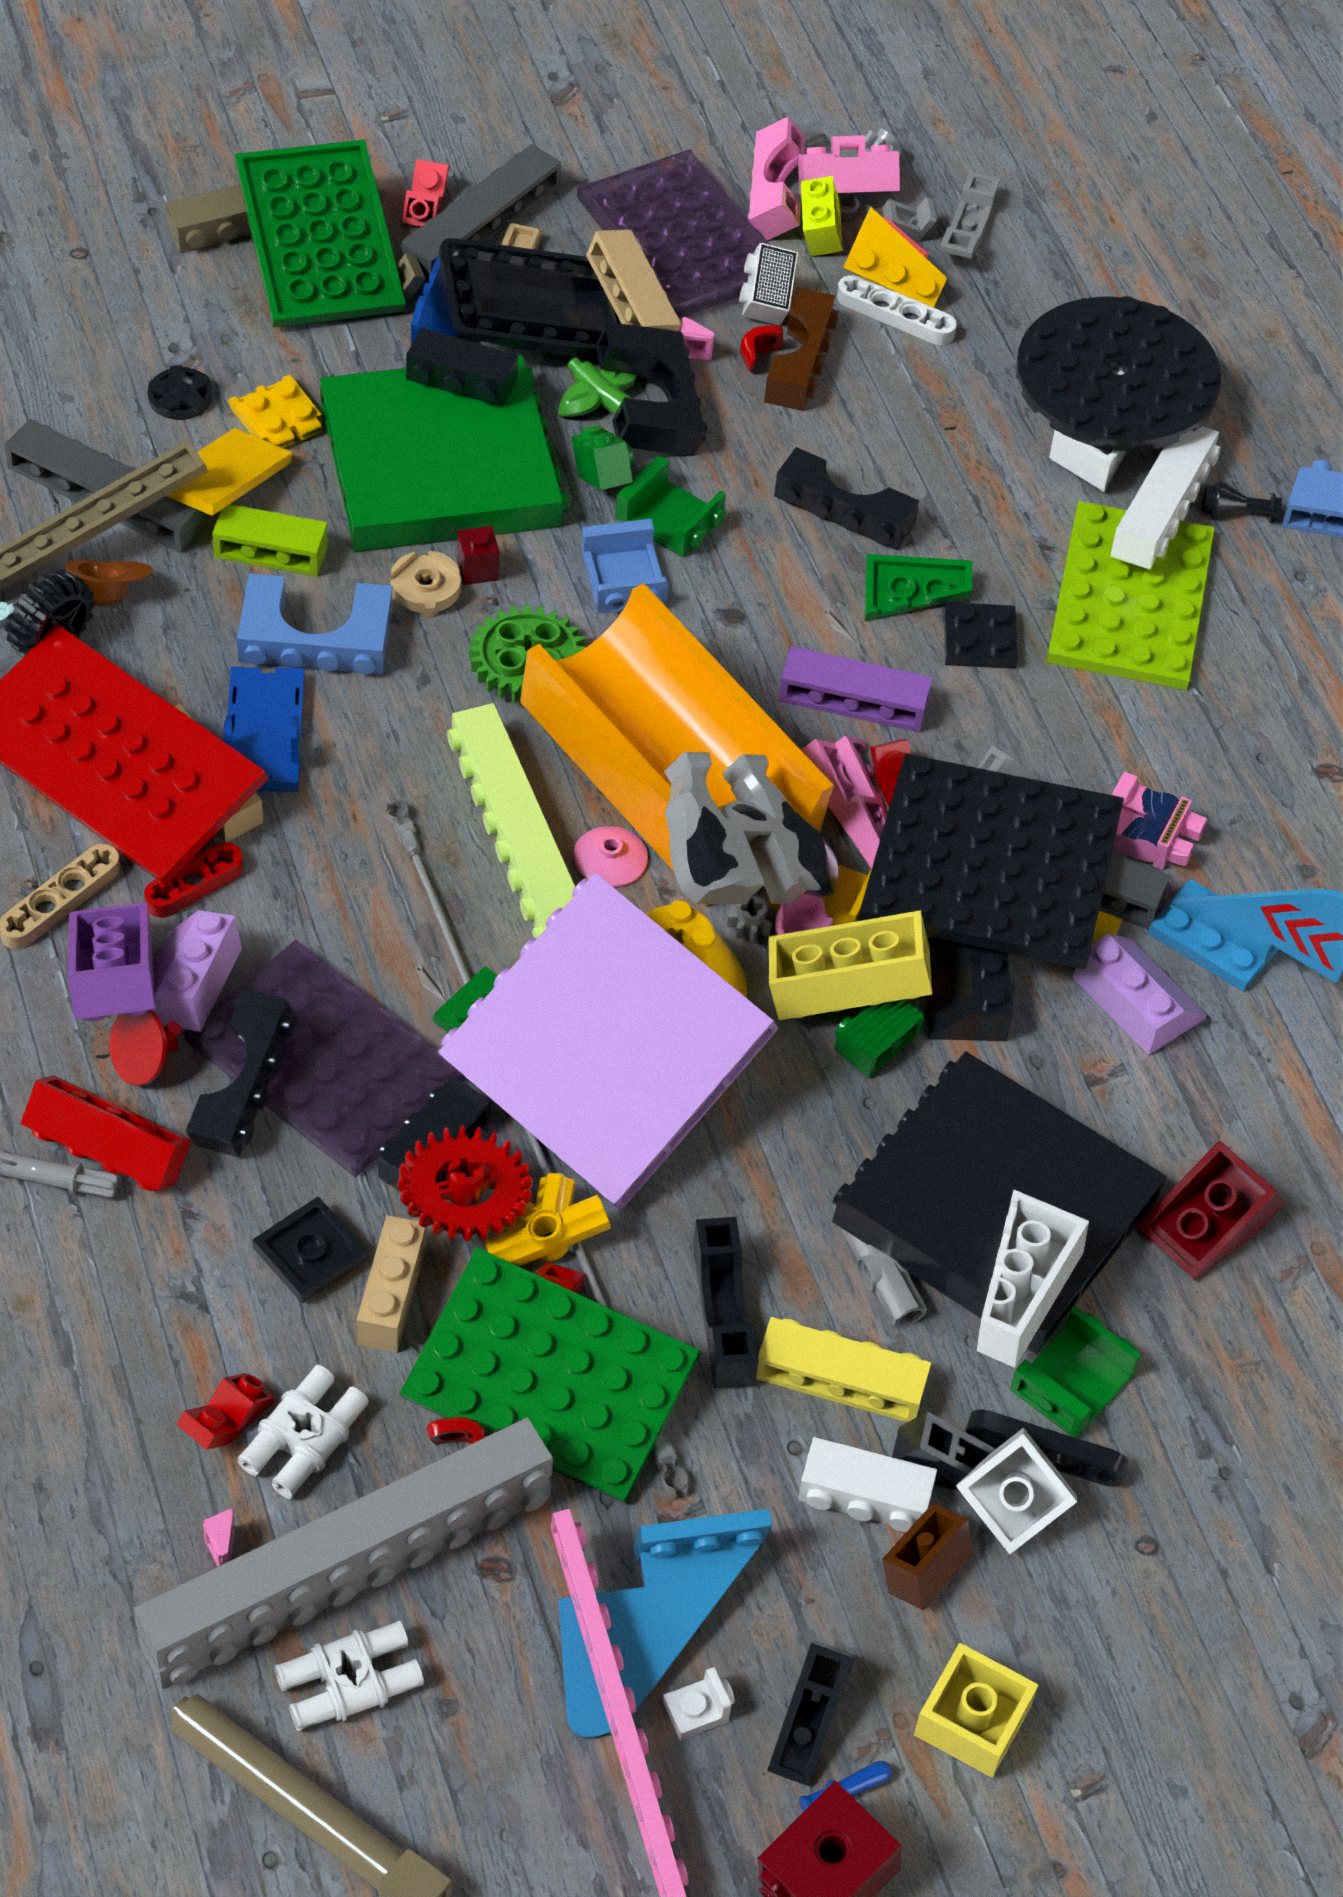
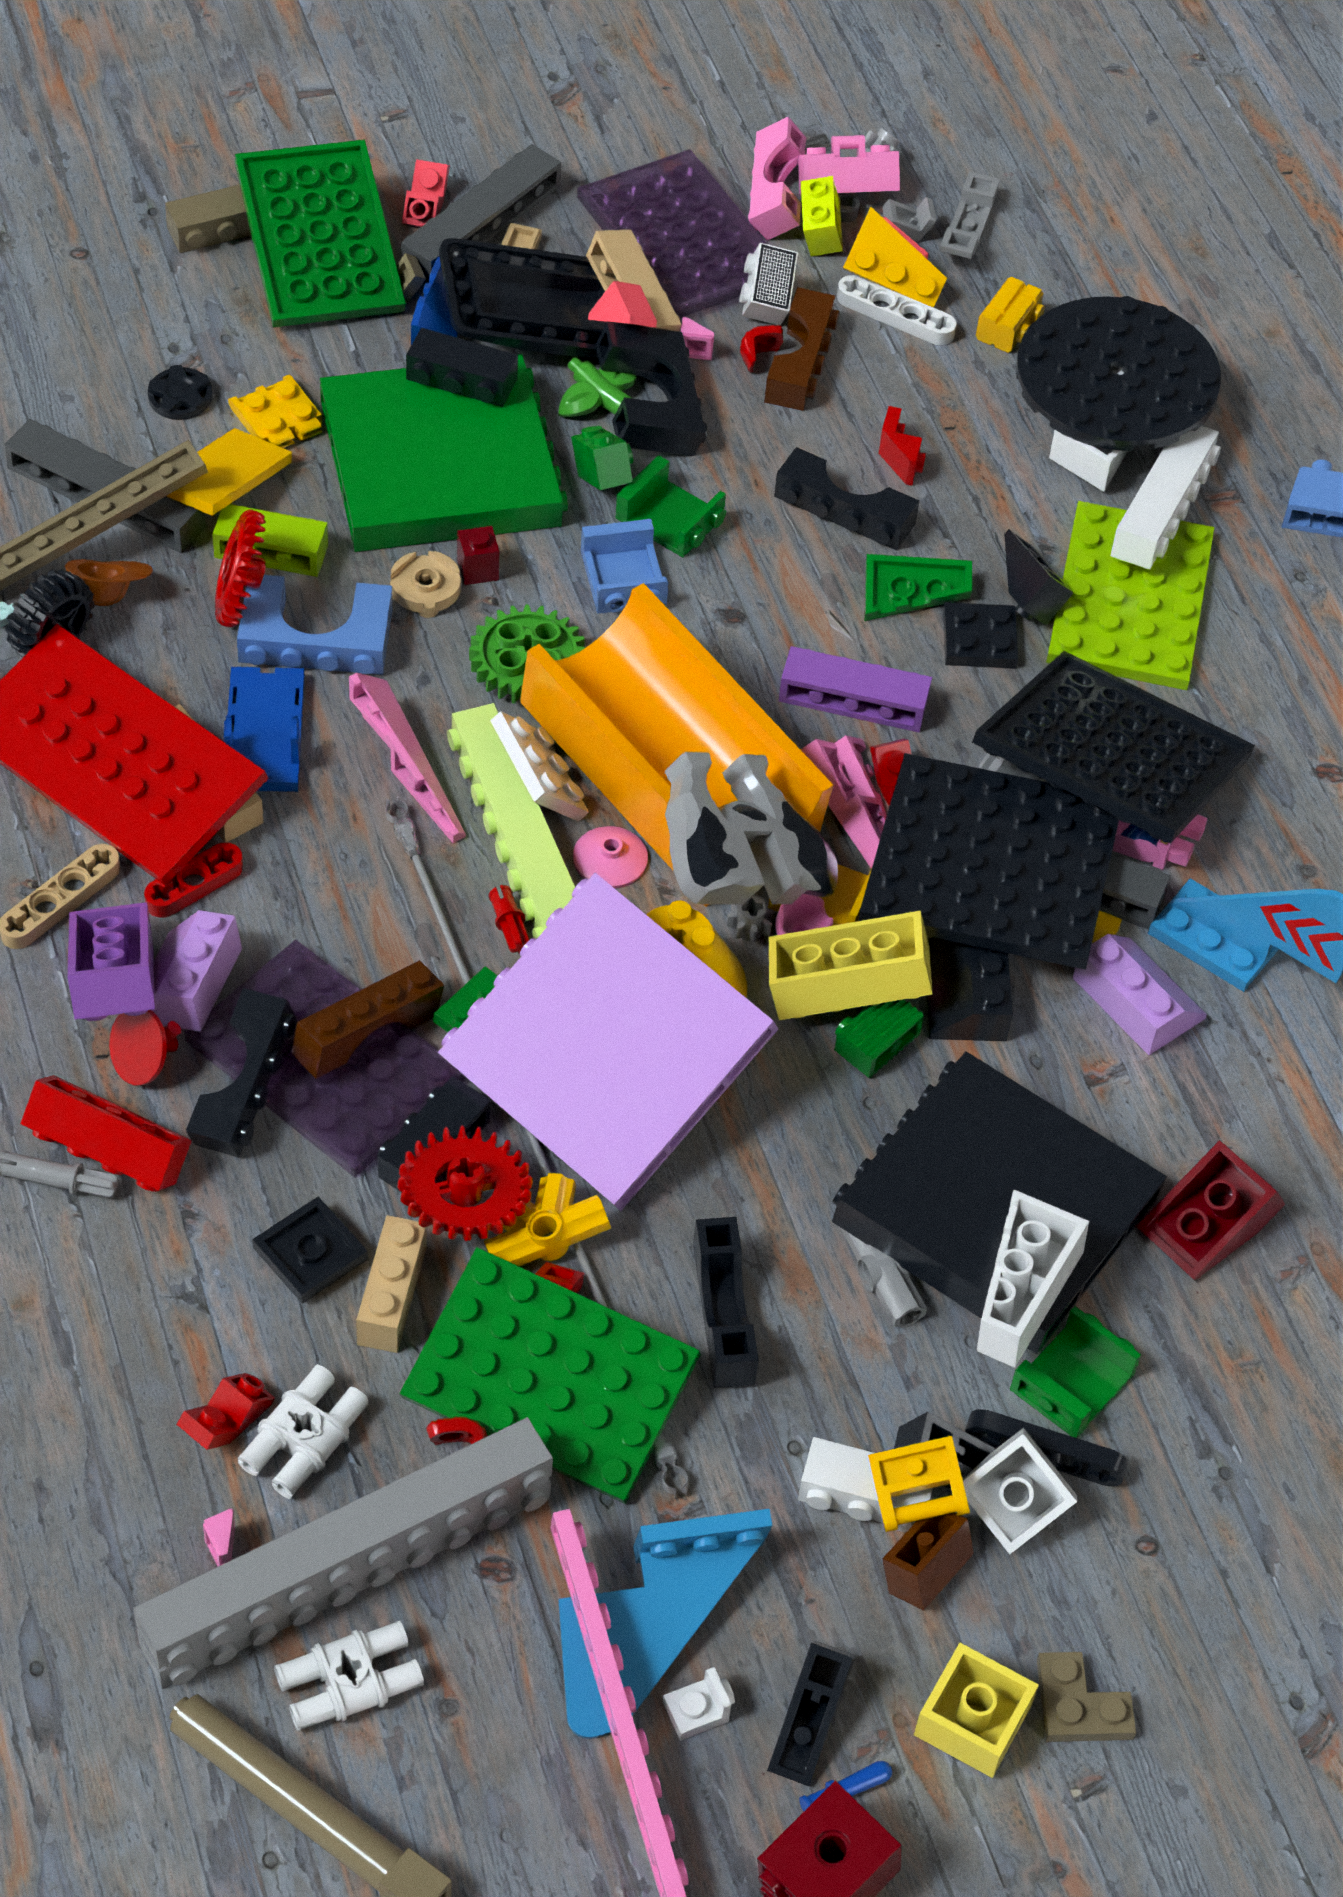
light yellow brick [756,1317,931,1422] -> none
black piece [1202,479,1282,521] -> none
none -> red gear [215,509,266,627]
none -> reddish brown arch [291,960,444,1079]
none -> bright pink wedge [349,673,466,843]
none -> red axle [488,885,530,954]
none -> plate [490,711,589,822]
none -> coral slope [588,281,657,328]
none -> yellow plate [868,1436,970,1532]
none -> red slope [878,406,926,486]
none -> black plate [972,651,1255,843]
none -> yellow brick [976,277,1045,353]
none -> black slope [1004,529,1073,625]
none -> dark tan plate [1037,1652,1136,1742]

